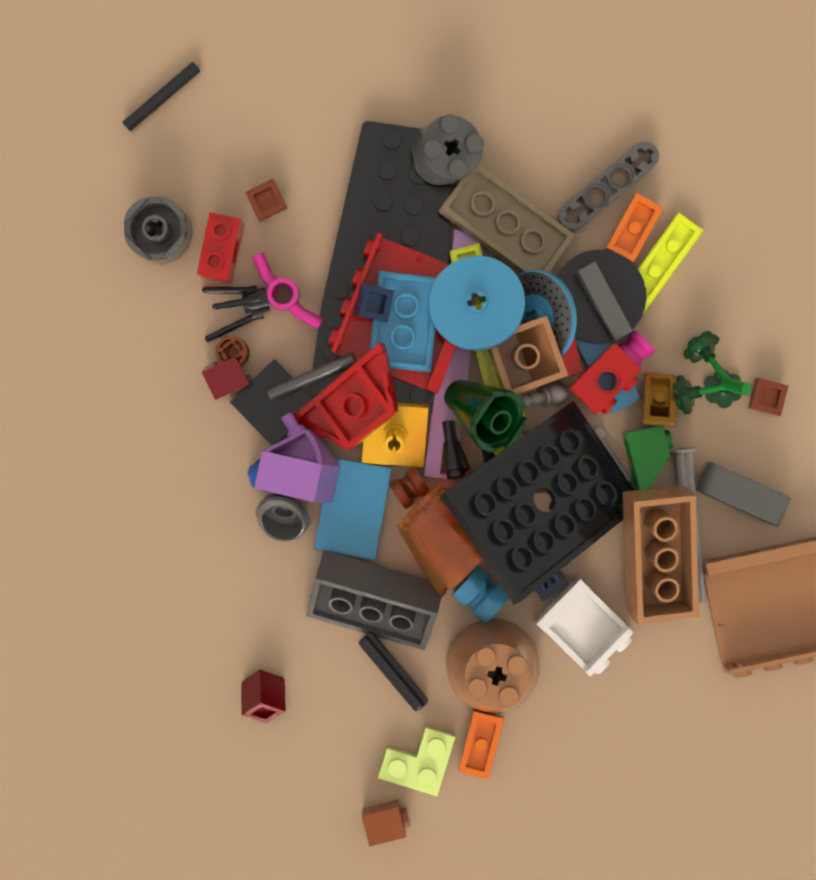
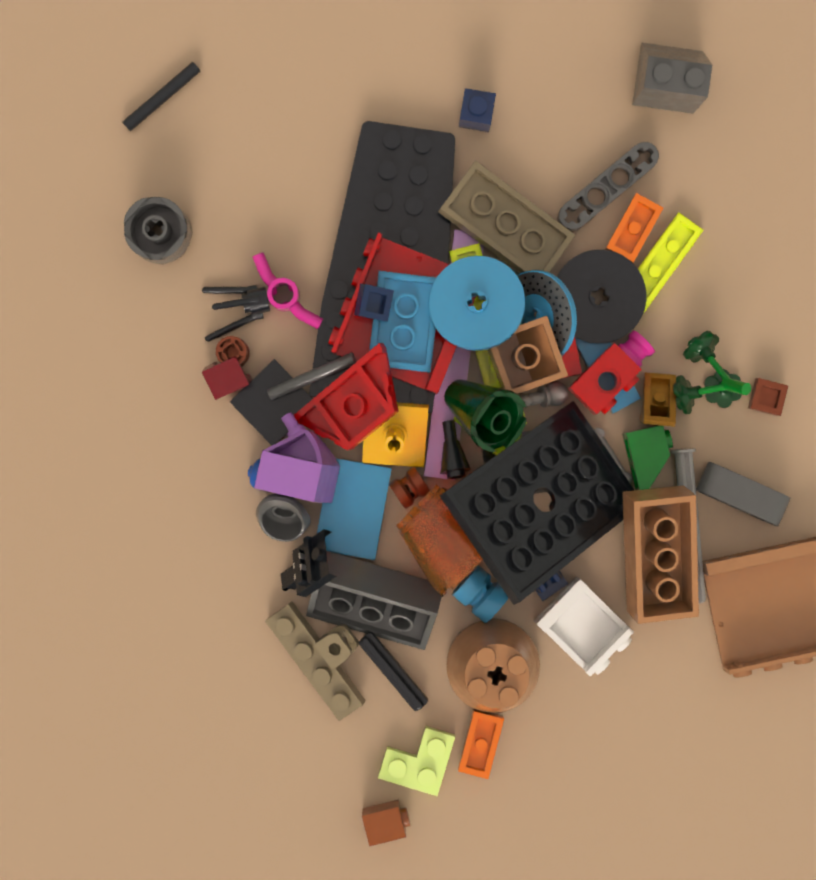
red brick [197,212,244,284] -> none
dark red panel [241,669,286,723] -> none
copper plate [245,179,288,222] -> none
dark grey brick [411,114,484,185] -> none
dark grey piece [575,261,633,342] -> none
none -> dark tan plate [265,602,366,721]
none -> black piece [281,529,337,597]
none -> dark blue brick [459,88,496,132]
none -> dark grey slope [632,42,713,114]

